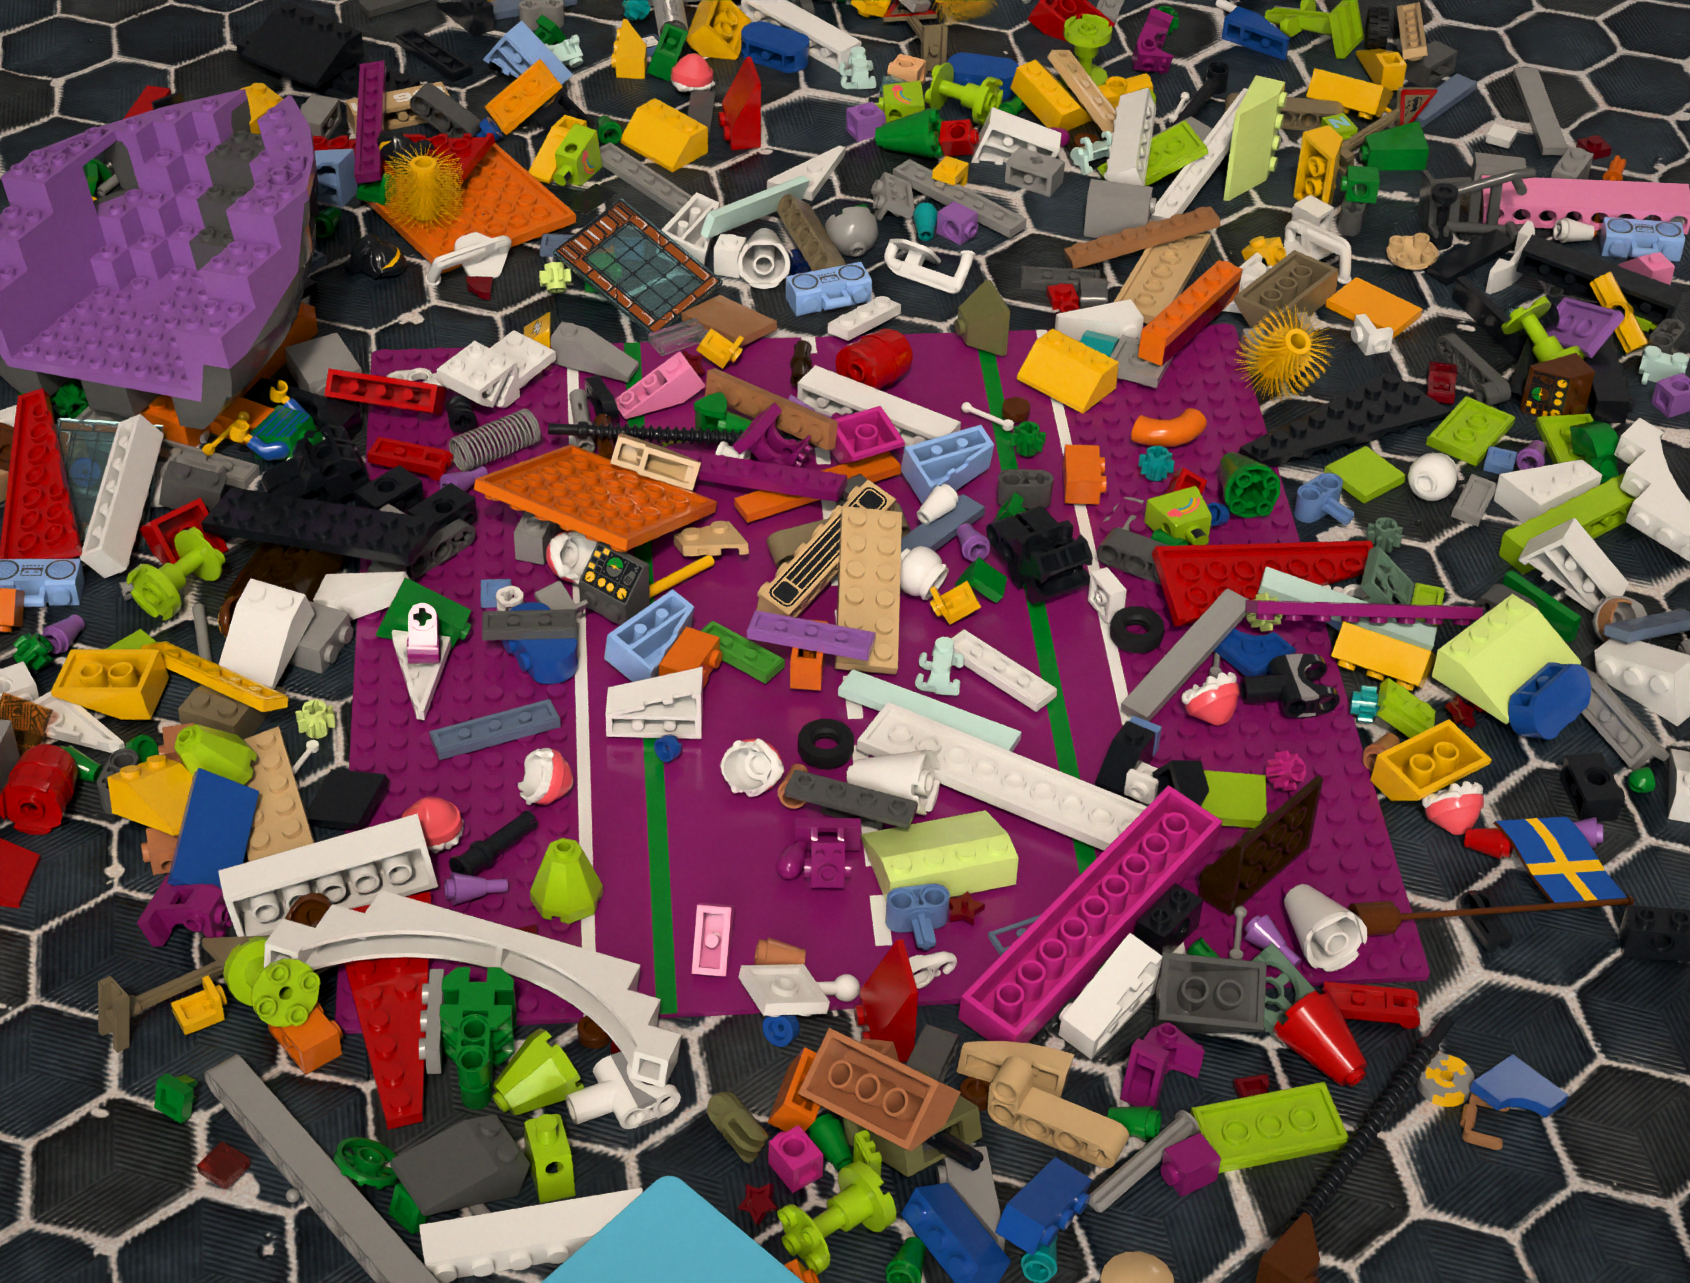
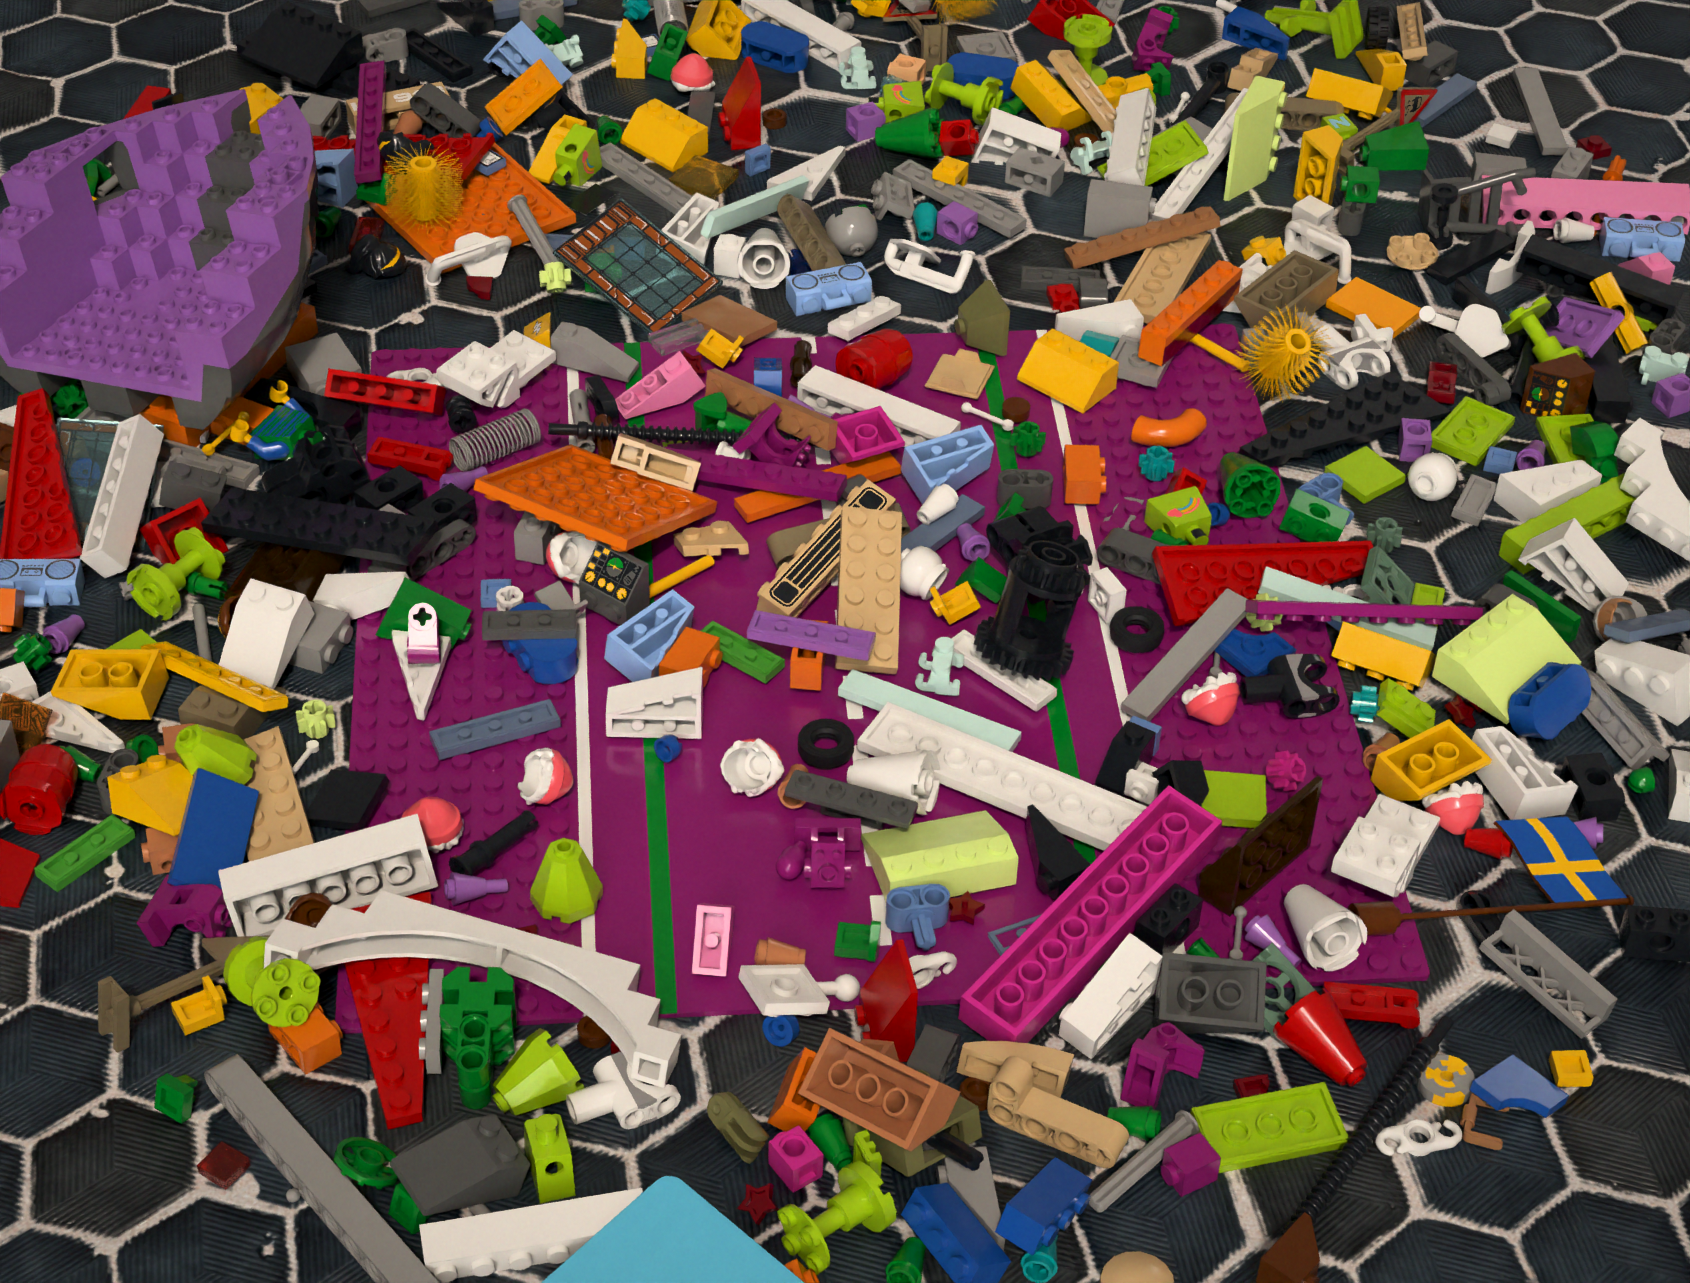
none -> bright green tile [34,814,135,892]
none -> green pin [182,571,228,600]
none -> clear red tile [349,216,385,254]
none -> light grey piece [362,28,409,62]
none -> nougat cone [393,110,423,134]
none -> tile [475,149,506,176]
none -> light grey axle [507,195,560,265]
none -> clear yellow tile [669,155,739,200]
none -> medium blue tile [745,143,771,177]
none -> blue slope [754,357,782,397]
none -> reddish brown tile [762,108,787,130]
none -> light grey pin [832,12,855,32]
none -> green tile [834,921,881,962]
none -> tan piece [925,348,995,400]
none -> light grey plate [956,31,1016,62]
none -> black piece [974,541,1085,680]
none -> black slope [1025,804,1091,901]
none -> green tile [1144,62,1171,97]
none -> yellow bar [1190,333,1250,372]
none -> tan slope [1227,48,1278,91]
none -> green brick [1279,489,1350,542]
none -> white connector [1313,324,1390,390]
none -> white piece [1331,794,1440,897]
none -> white piece [1375,1119,1462,1156]
none -> medium lavender brick [1397,418,1432,462]
none -> white piece [1419,304,1511,358]
none -> white wedge [1472,726,1578,820]
none -> light grey fence [1479,909,1618,1039]
none -> yellow plate [1549,1050,1594,1087]

